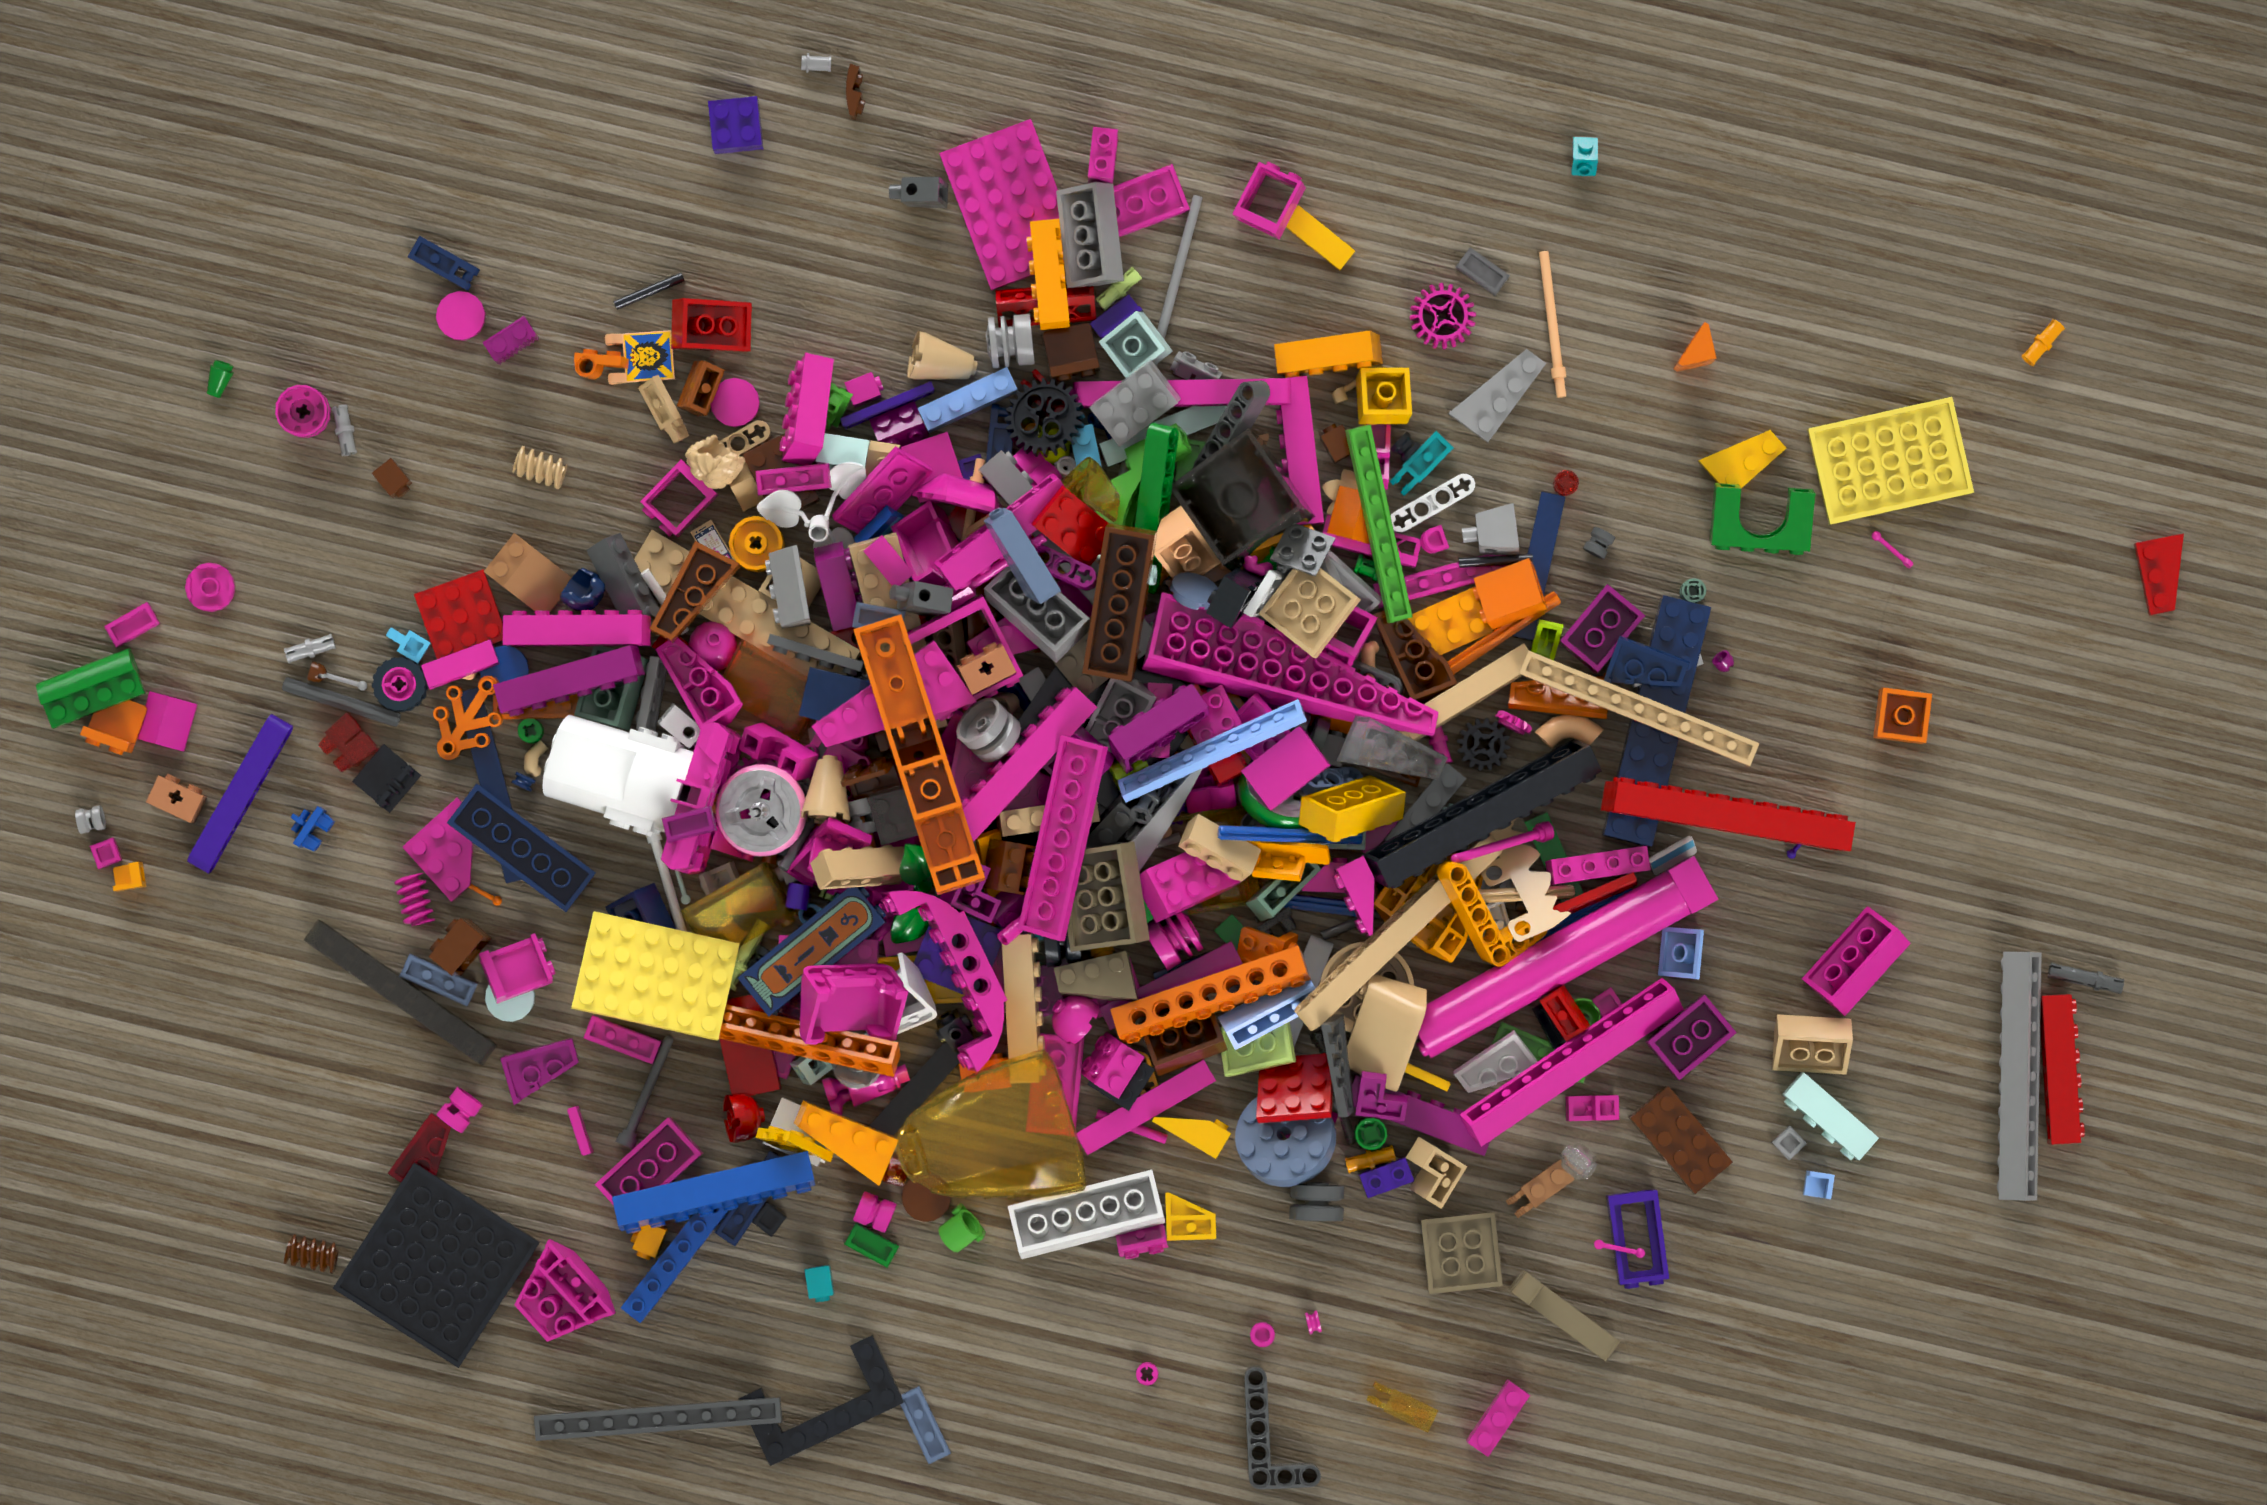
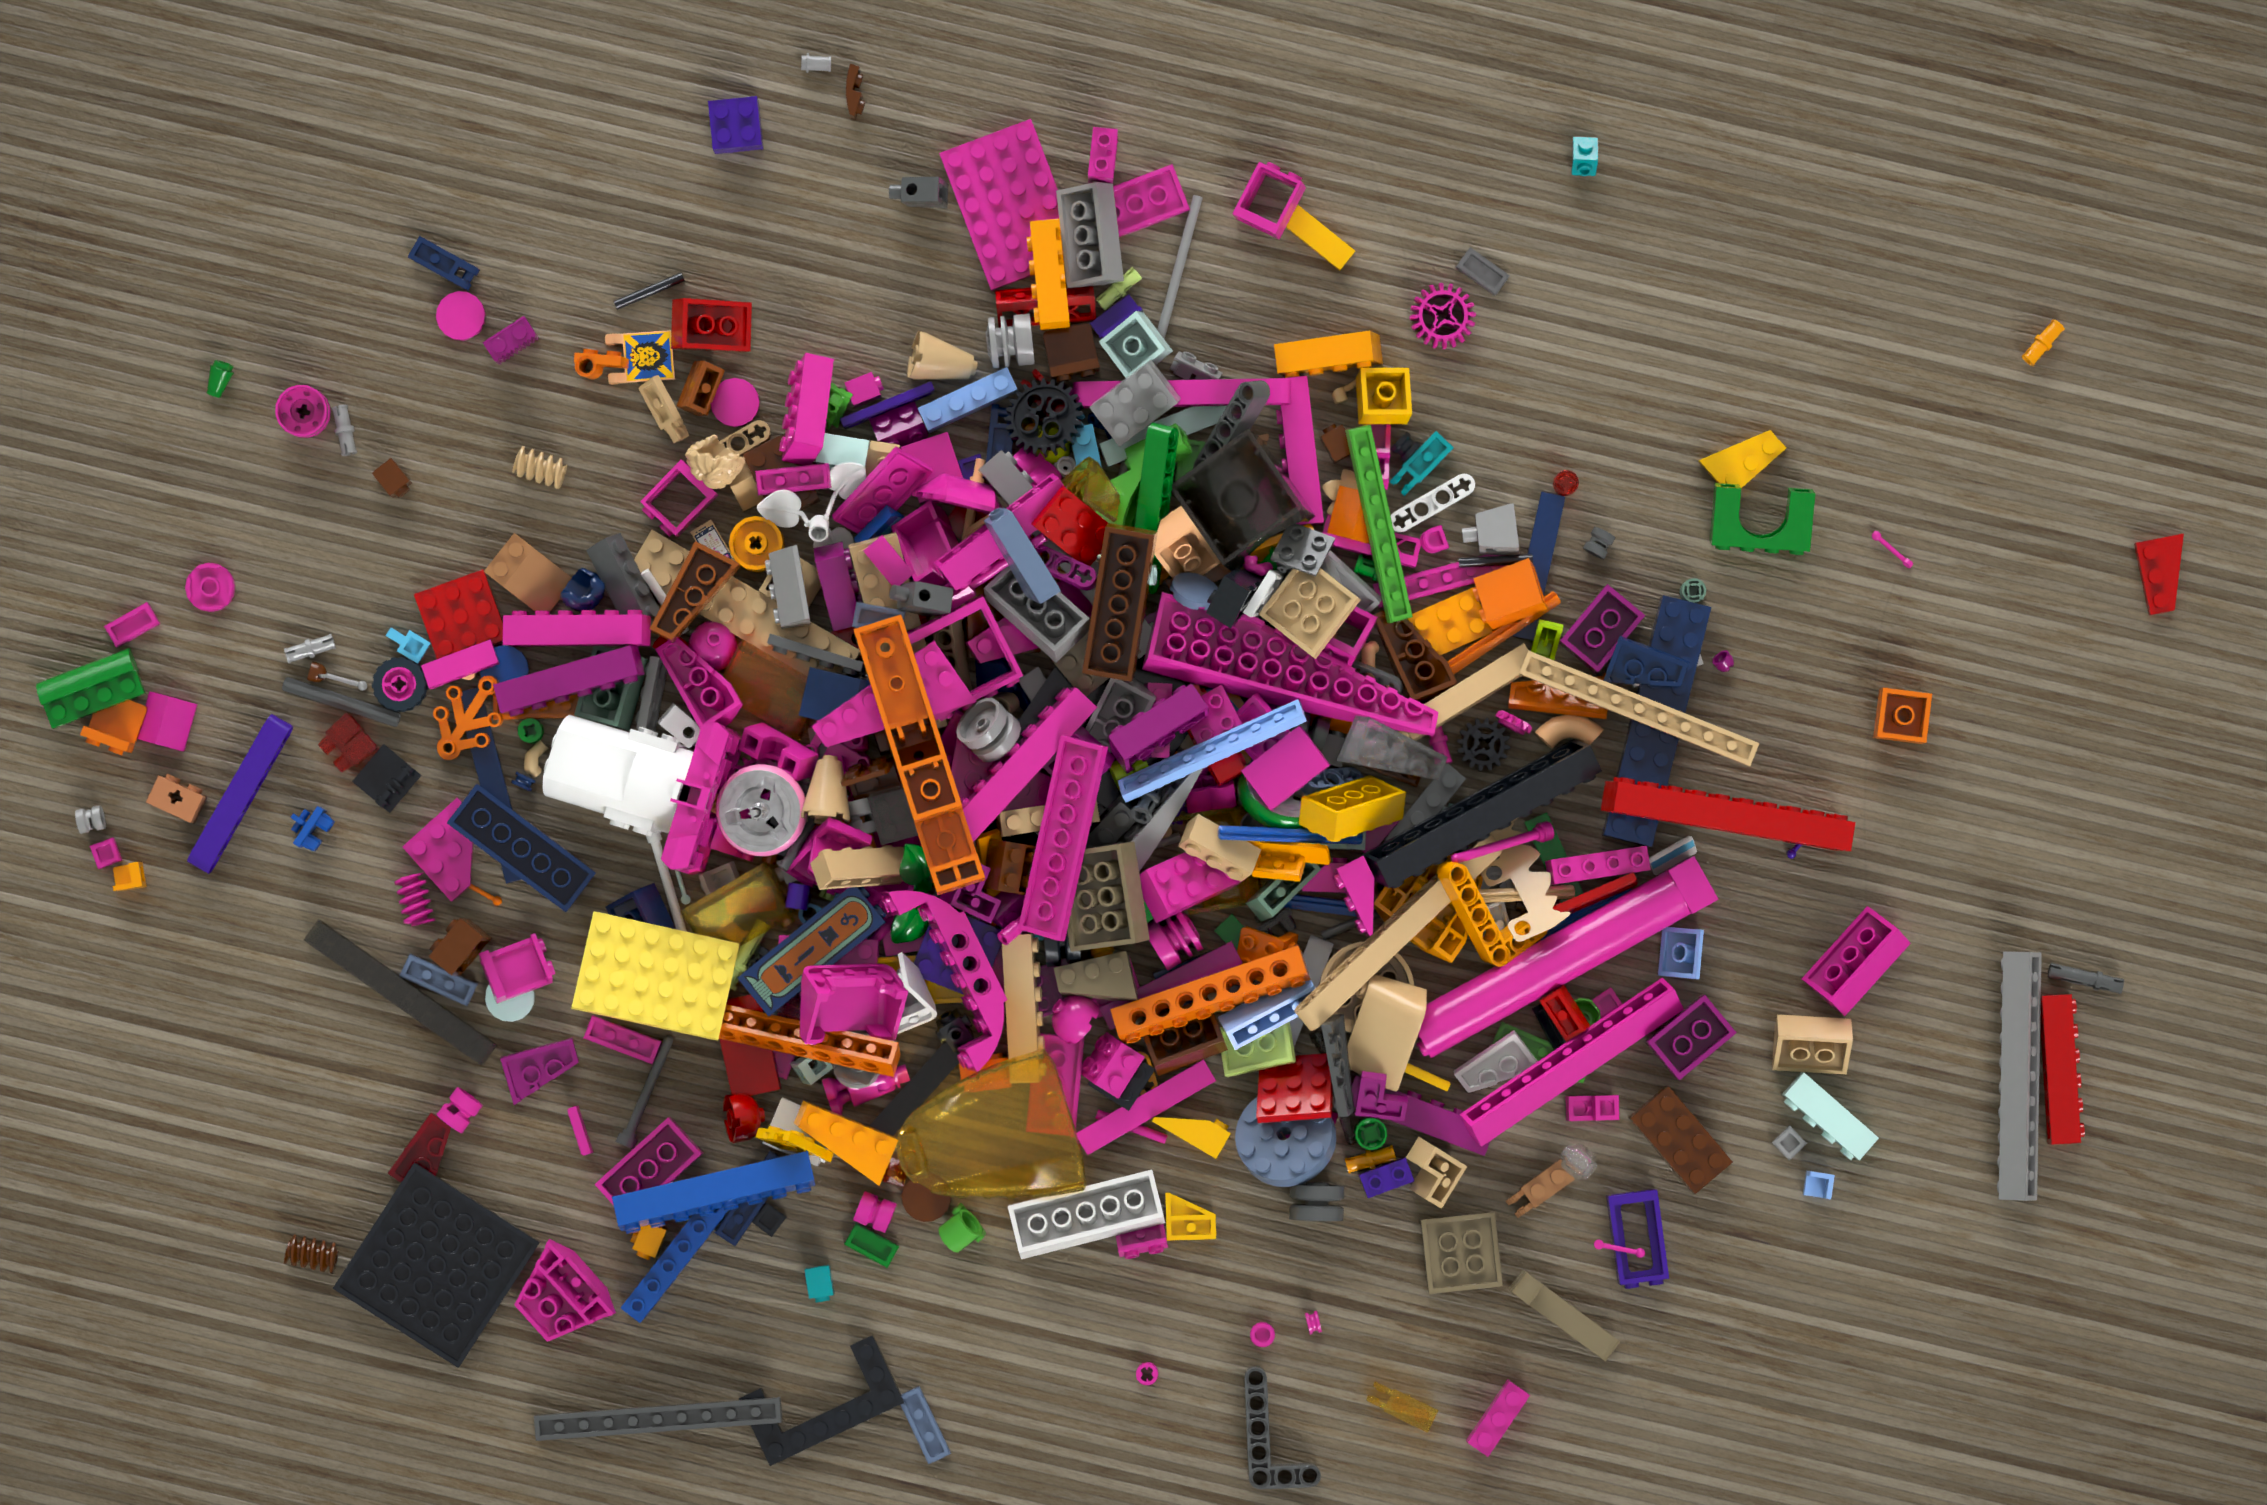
magenta tile [662,806,717,843] -> none
nougat brick [957,642,1016,695] -> none
light grey wing [1448,349,1546,443] -> none
light nougat bar [1539,251,1566,398] -> none
orange slope [1674,322,1716,372] -> none
light yellow plate [1807,397,1974,525] -> none

